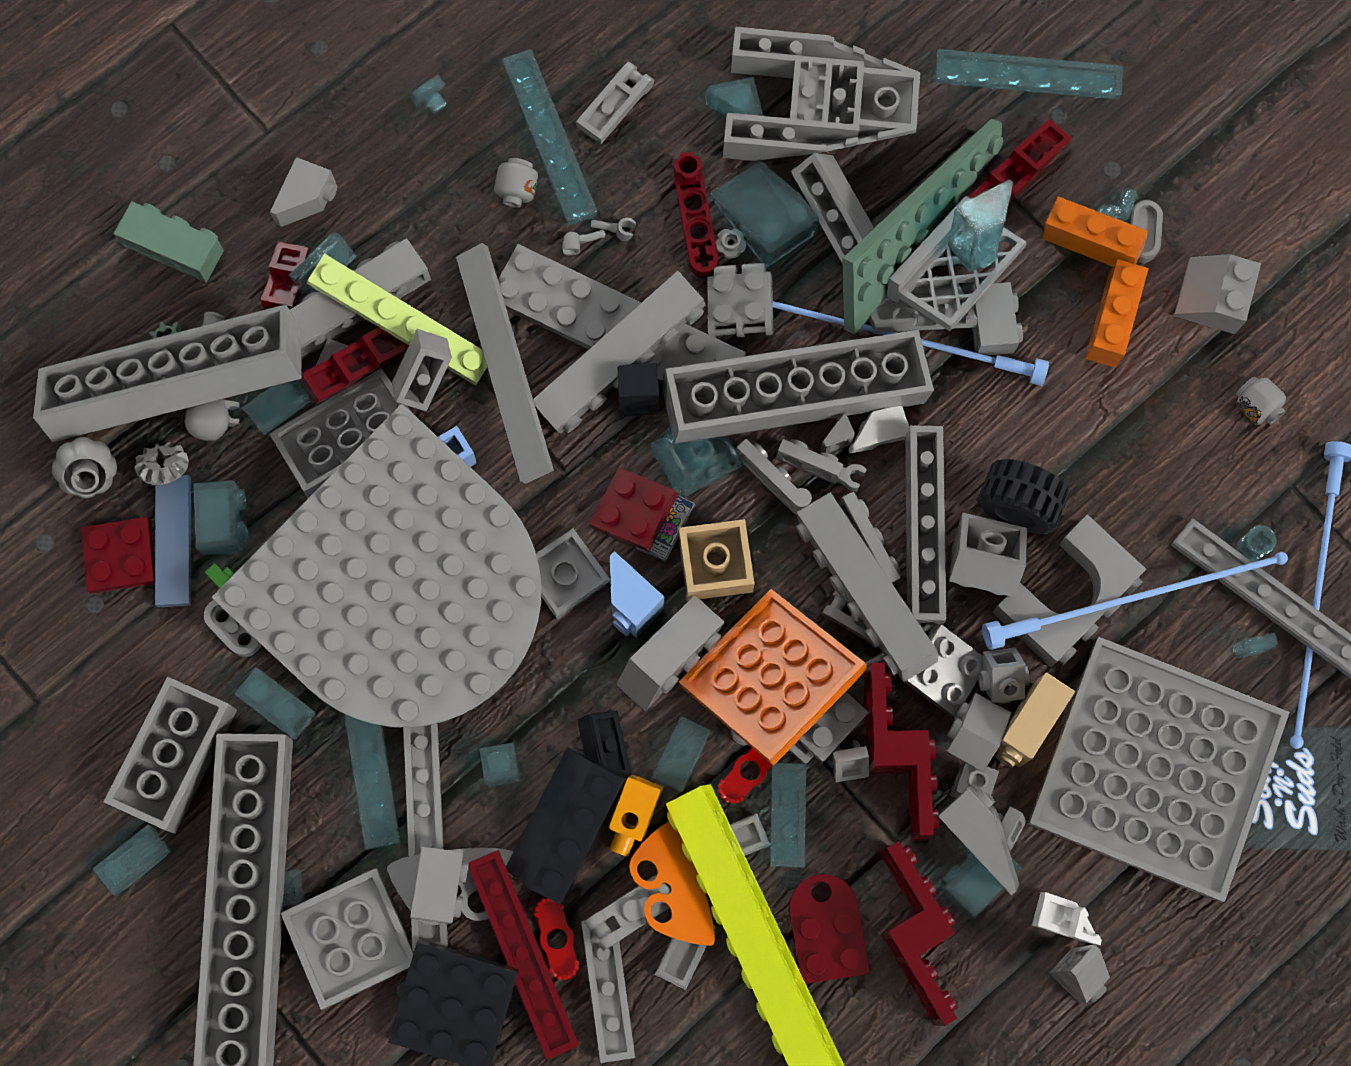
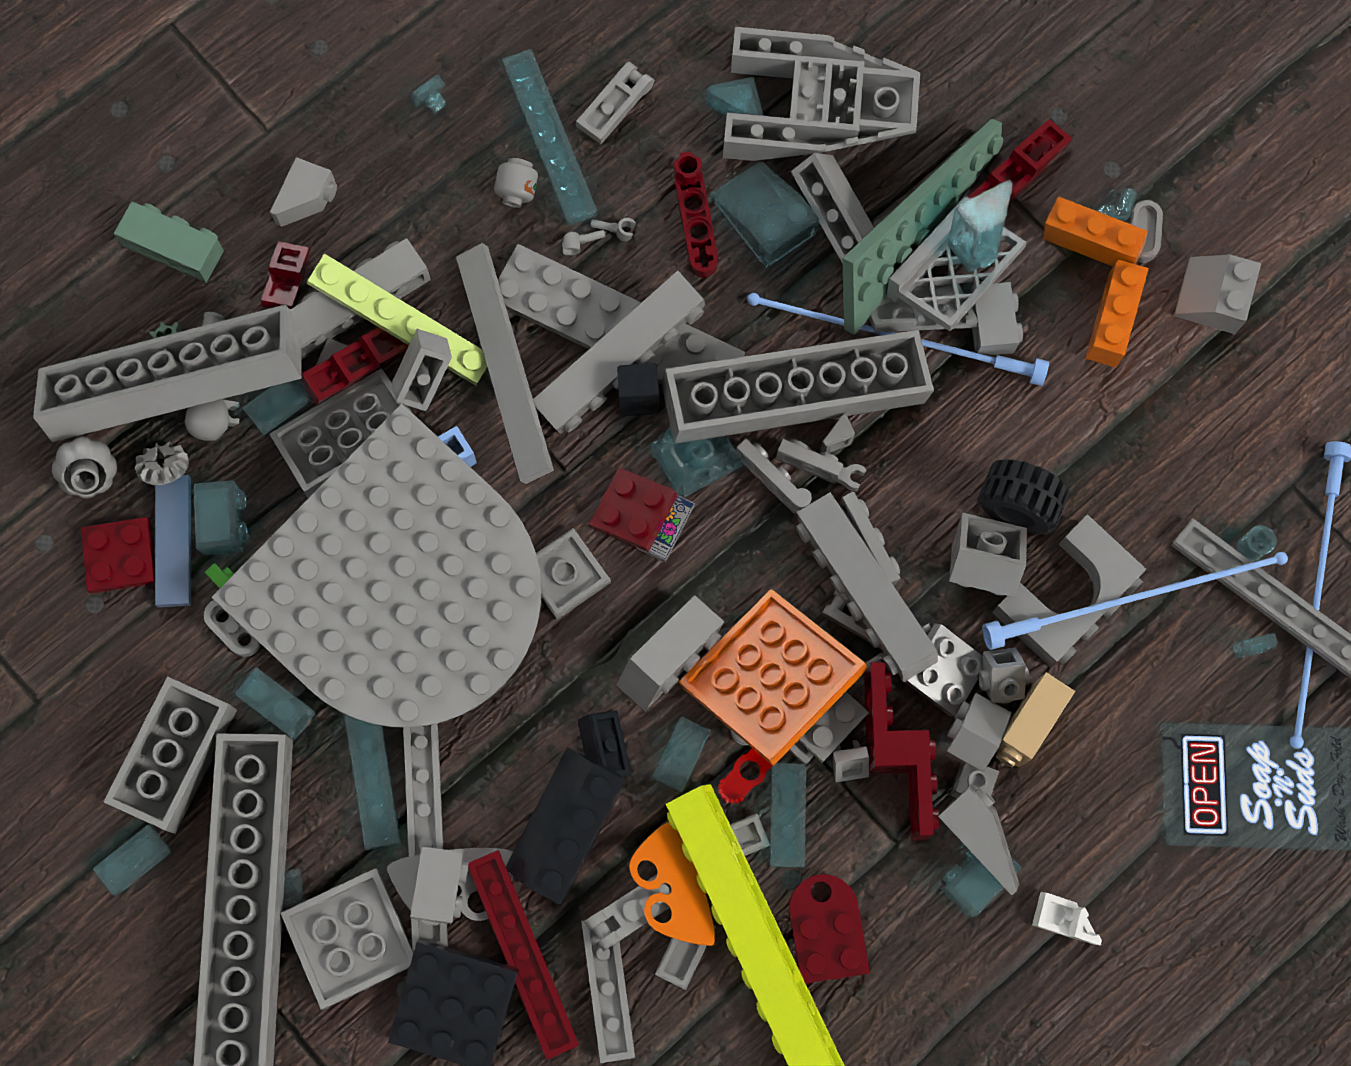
clear light blue plate [289,231,357,296] -> none
clear light blue brick [479,743,521,787] -> none
red piece [534,898,579,980] -> none
light orange torso [609,774,664,857] -> none
light blue slope [610,551,664,639] -> none
tan brick [678,519,755,601] -> none
light grey plate [707,263,773,338] -> none
light grey plate [715,229,746,259] -> none
white slope [849,406,909,453] -> none
dark red bracket [879,841,958,1026] -> none
light grey brick [905,425,946,628] -> none
clear light blue plate [934,49,1123,100] -> none
light grey tile [997,807,1027,851] -> none
light grey plate [1028,637,1290,903] -> none
light grey slope [1049,945,1110,1003] -> none
light grey head [1236,377,1286,425] -> none

